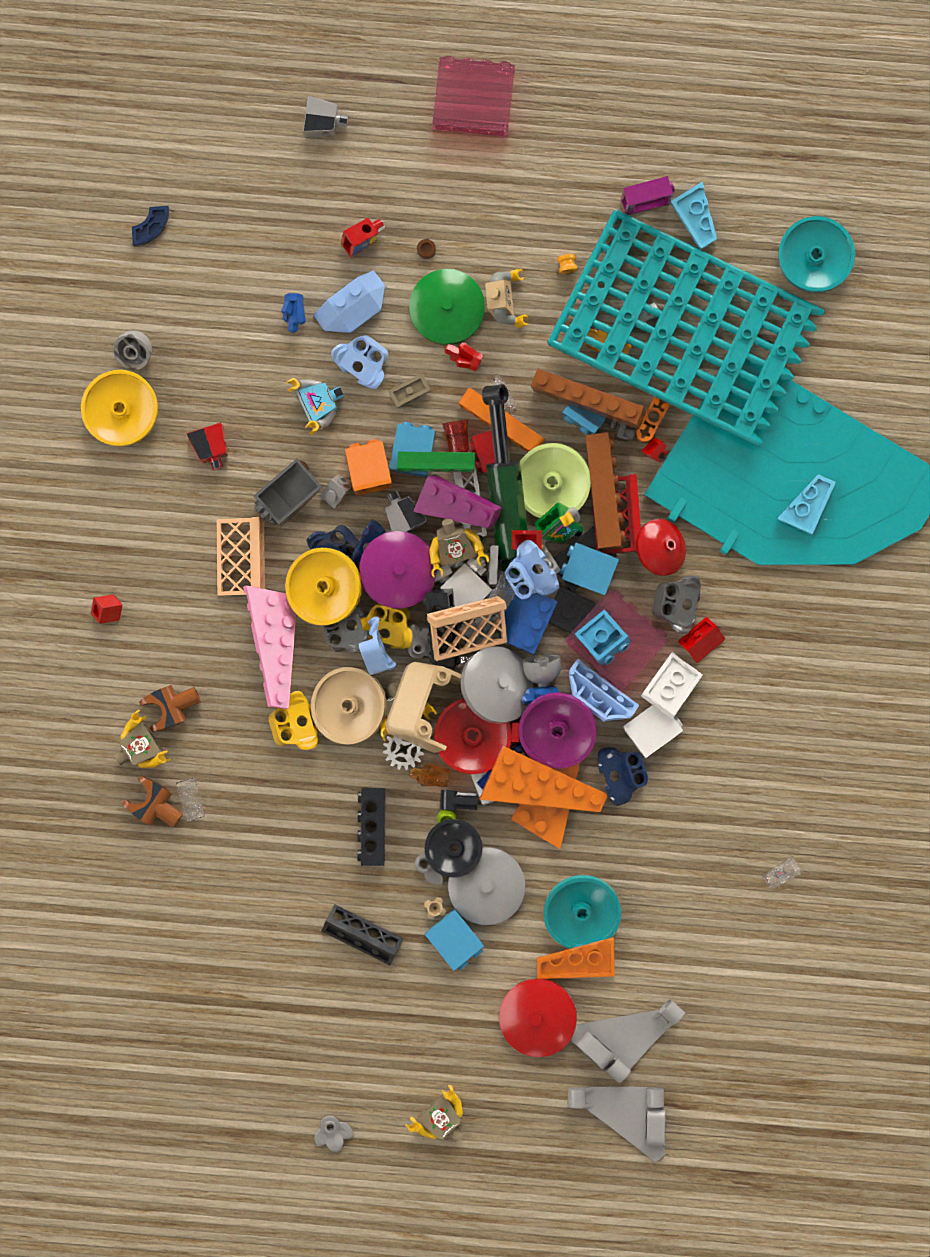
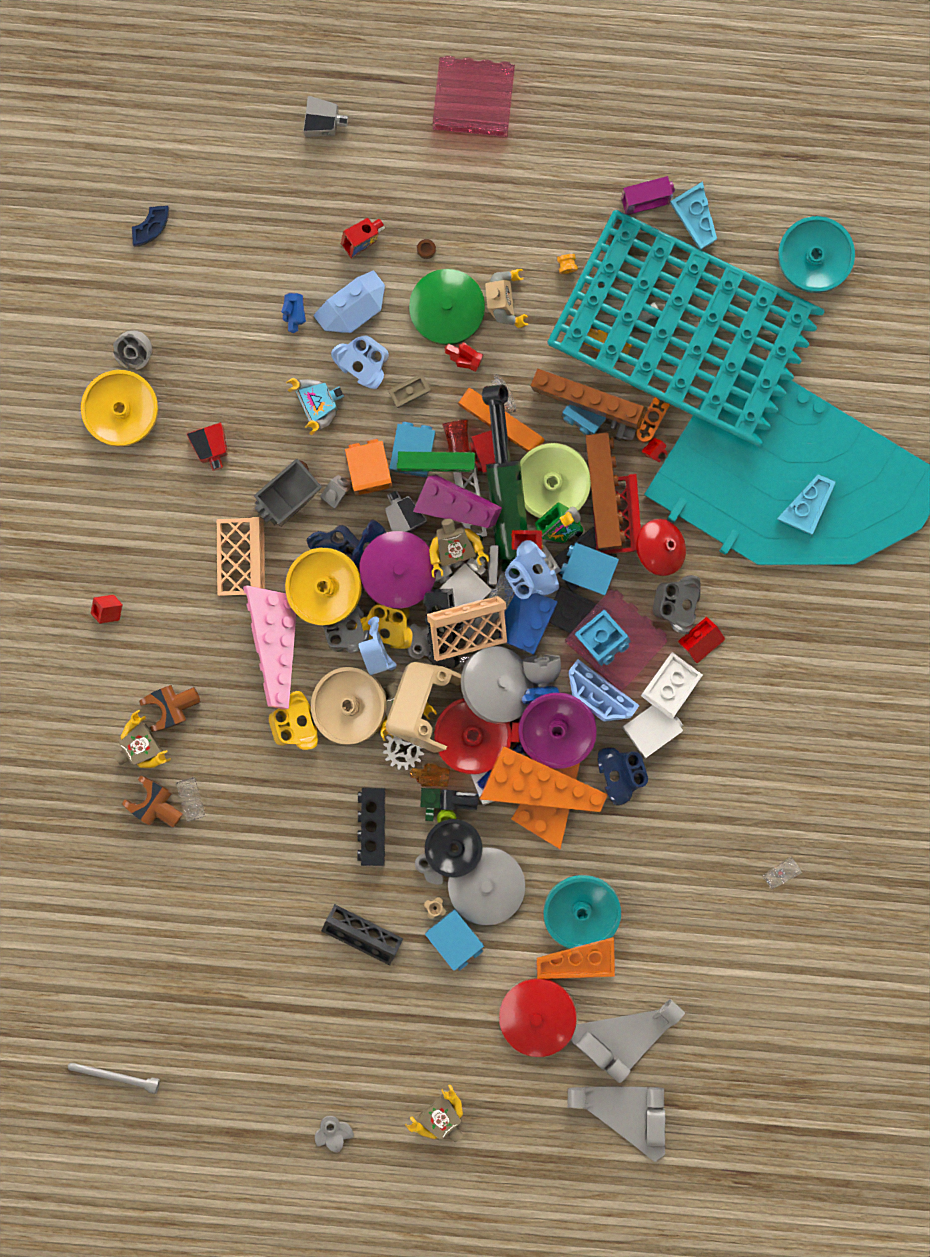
none -> light grey piece [68,1063,160,1094]
none -> dark green plate [420,788,441,821]

